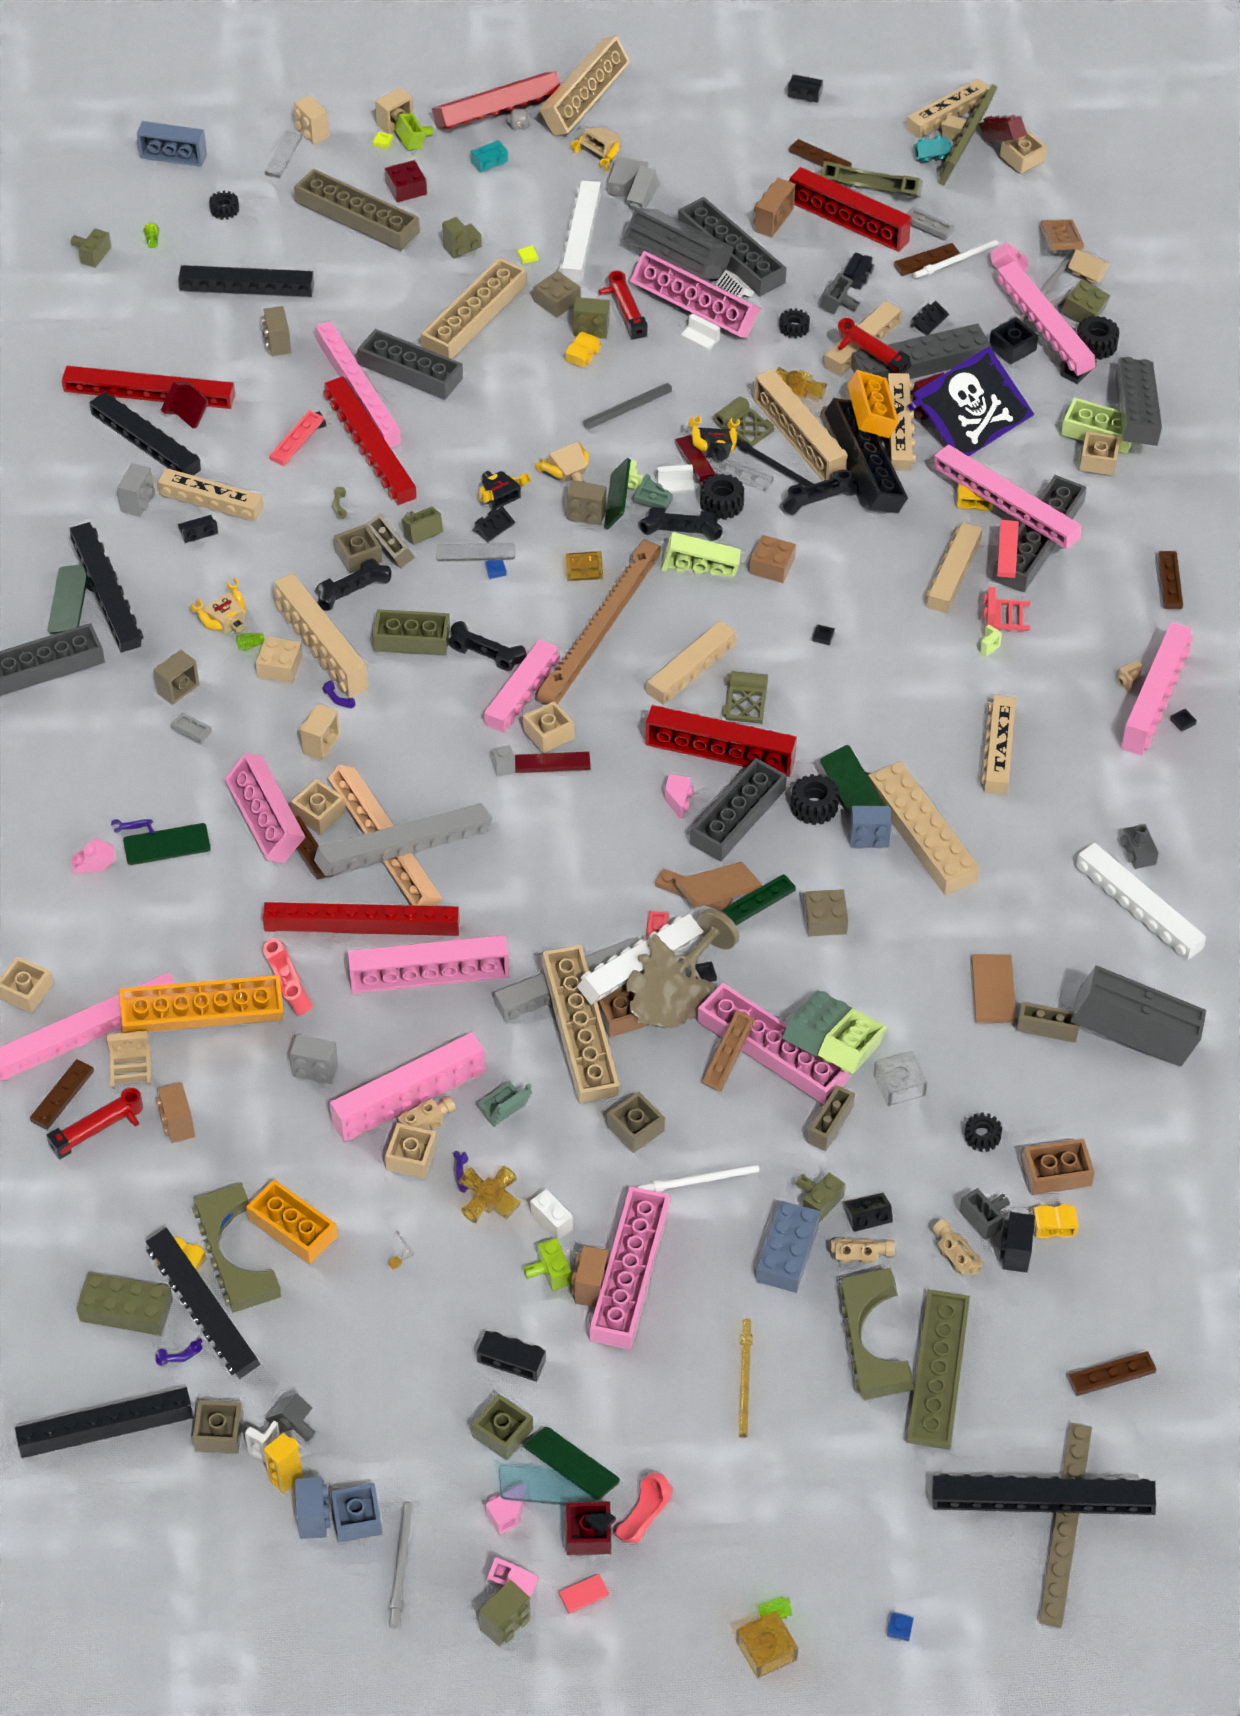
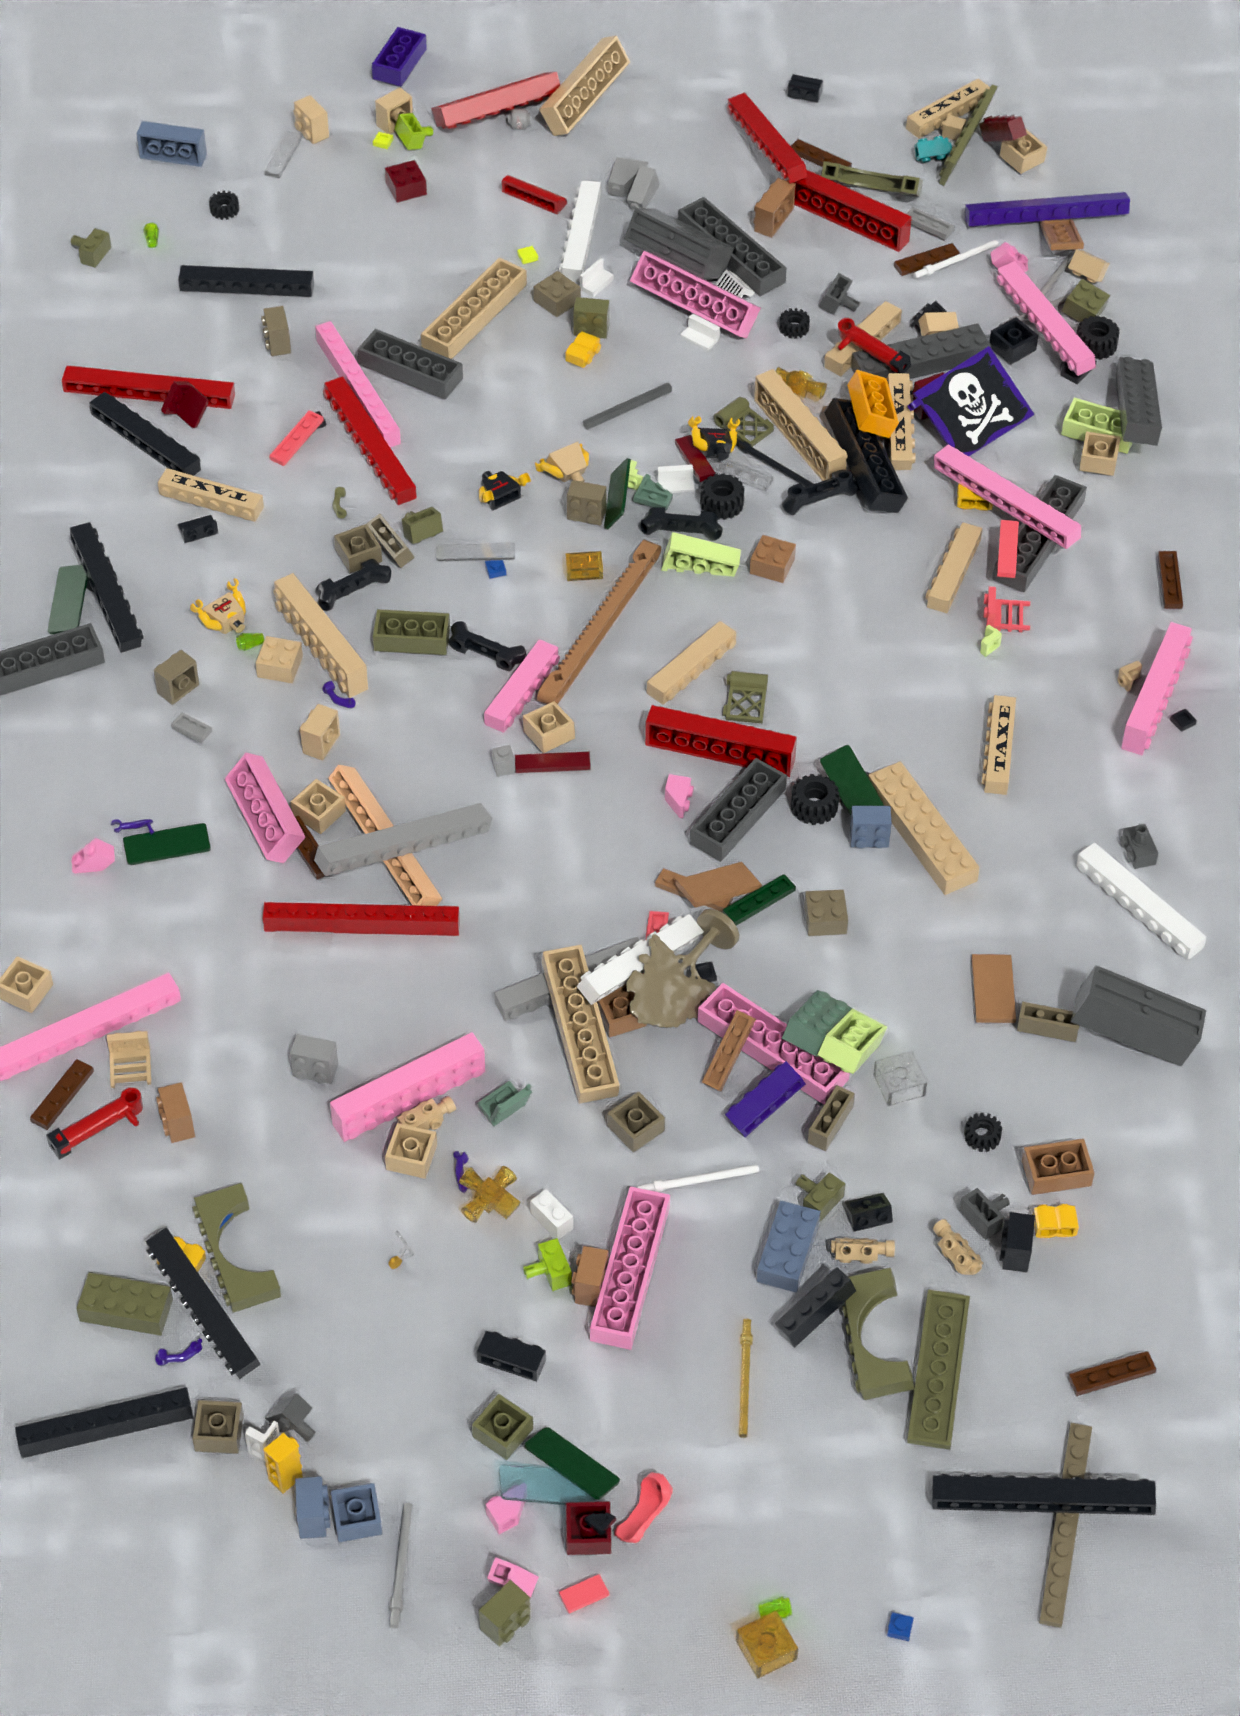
light grey brick [117,463,155,517] -> none
light orange brick [119,975,284,1033] -> none
light orange brick [246,1179,338,1265] -> none
coral plate [263,939,313,1016] -> none
dark tan brick [294,168,420,251] -> none
bright pink brick [348,935,509,994] -> none
olive brick [442,217,482,259] -> none
teal brick [470,140,508,173] -> none
black bracket [472,506,516,543] -> none
tan torso [571,127,620,171] -> none
red piece [598,271,648,340] -> none
black tile [812,624,835,646] -> none
black brick [843,252,874,290] -> none
none -> dark purple brick [372,27,427,87]
none -> red brick [502,175,567,215]
none -> white panel [580,258,614,297]
none -> dark purple brick [725,1061,806,1138]
none -> red brick [727,92,808,184]
none -> black brick [775,1267,856,1348]
none -> tan brick [919,312,959,336]
none -> dark purple brick [965,192,1130,226]

